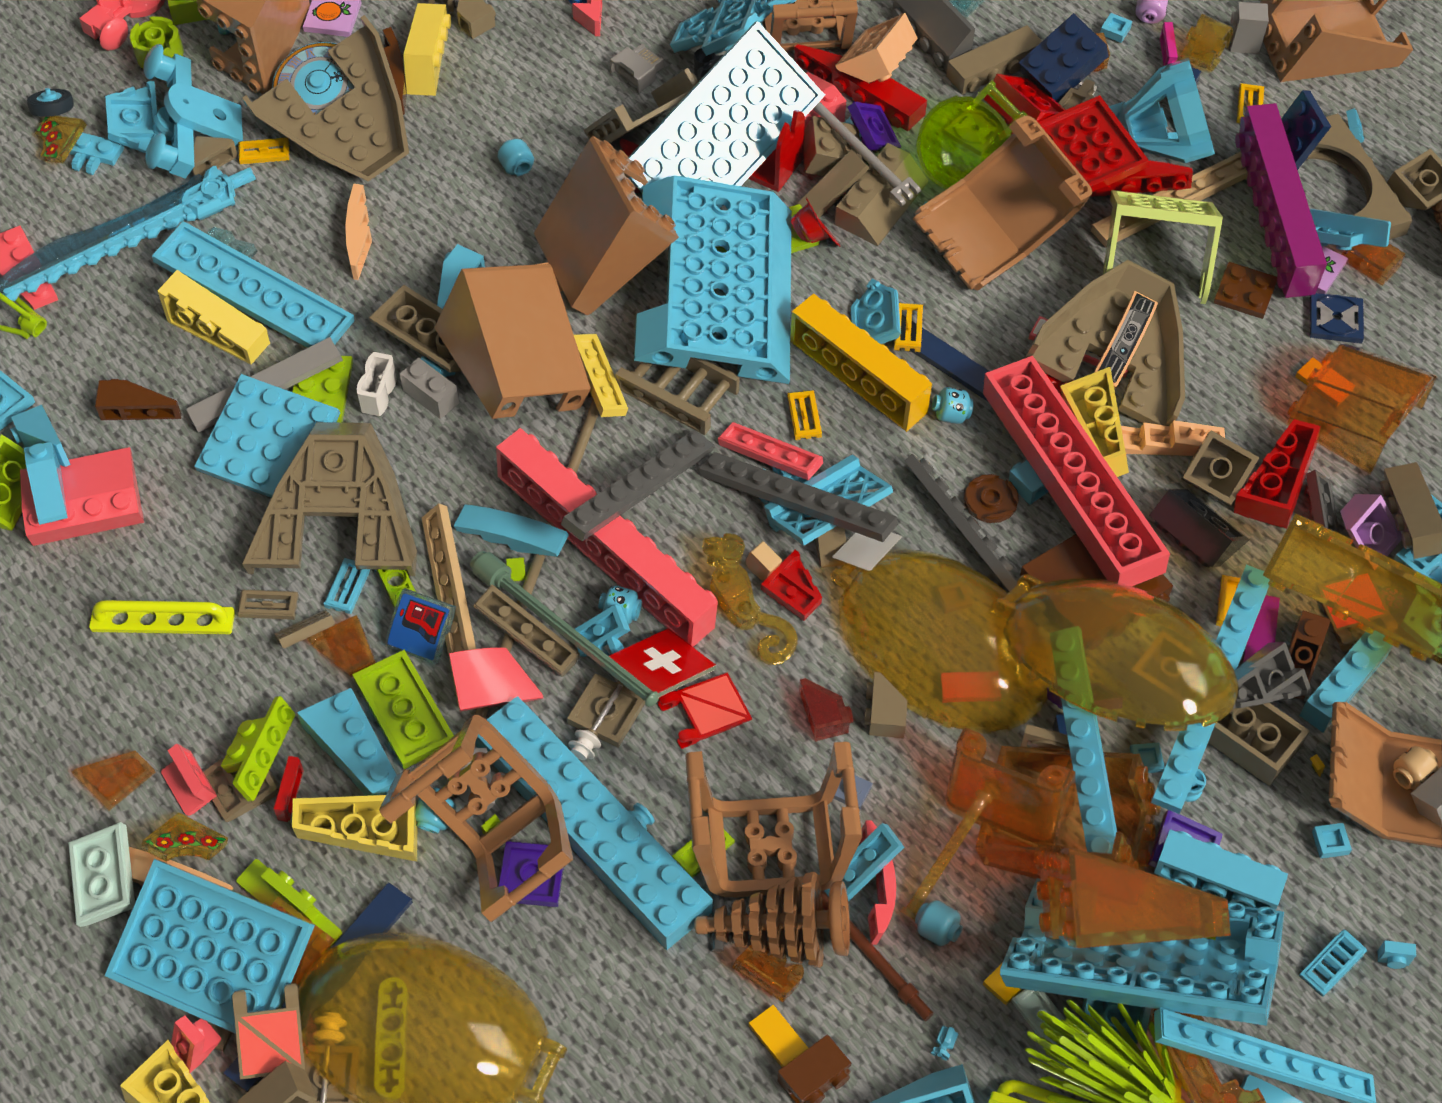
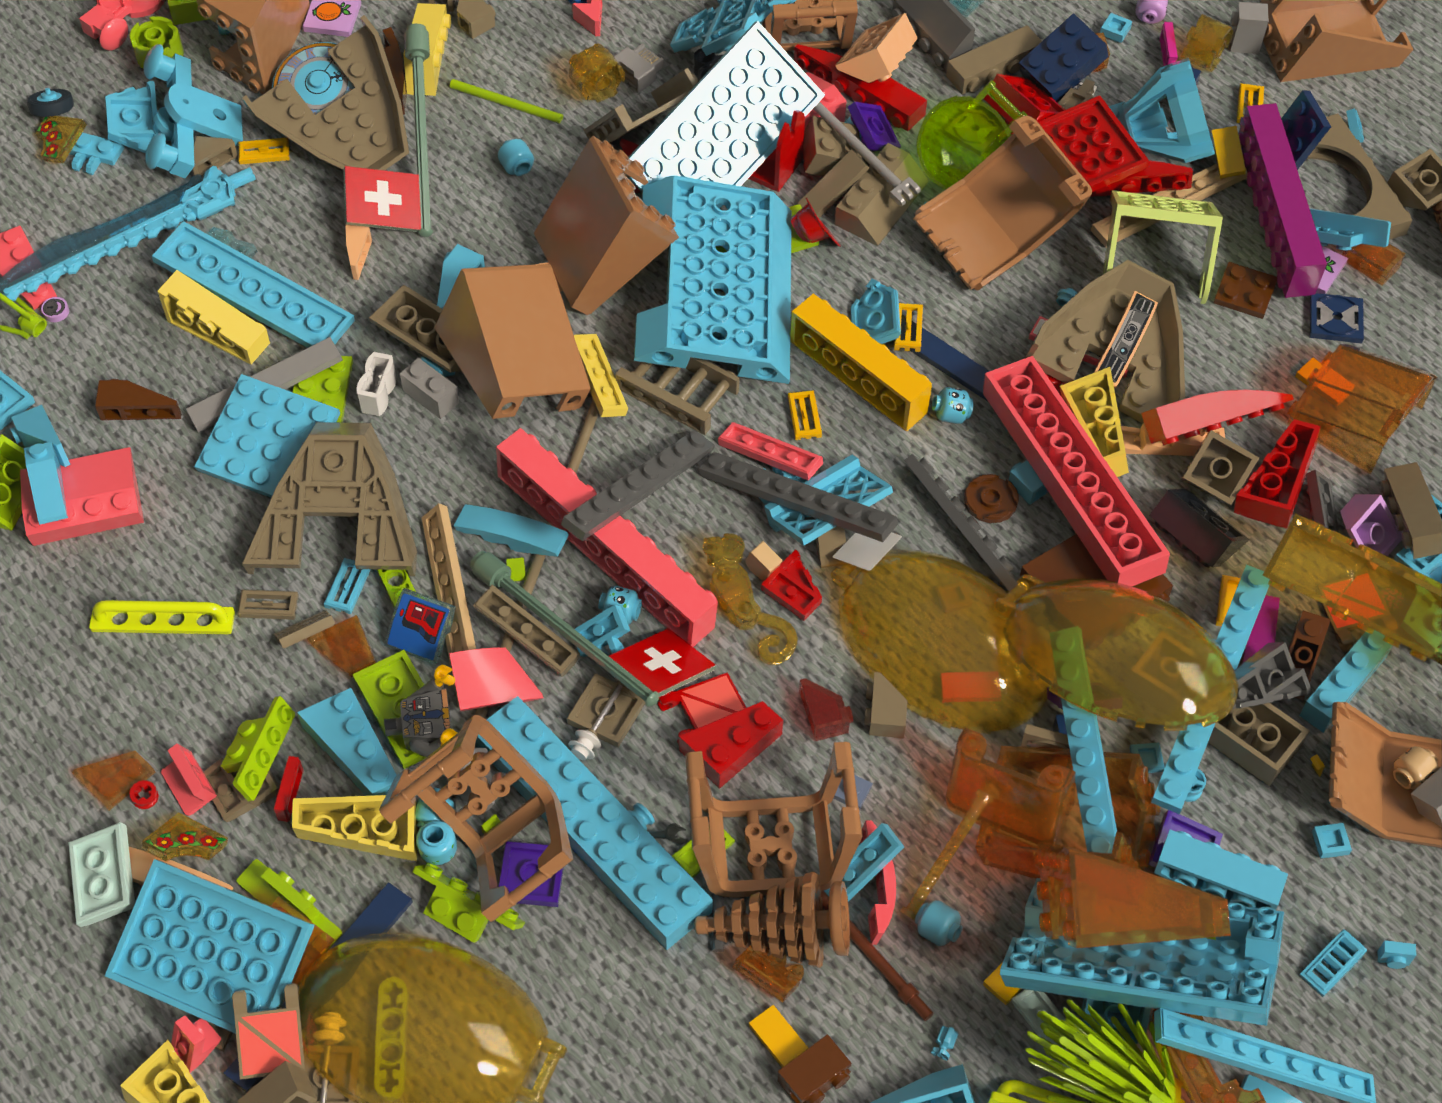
none -> tile [41,297,69,322]
none -> red bush [129,780,159,809]
none -> flag [343,23,433,237]
none -> torso [384,665,458,758]
none -> lime bracket [412,863,525,943]
none -> medium azure head [416,821,457,865]
none -> lime piece [450,79,563,124]
none -> clear yellow brick [569,43,625,103]
none -> pearl dark grey hand [649,823,686,845]
none -> red wedge [679,701,783,789]
none -> medium azure plate [1056,288,1077,307]
none -> slope [1141,389,1294,446]
none -> yellow tile [1211,126,1246,178]

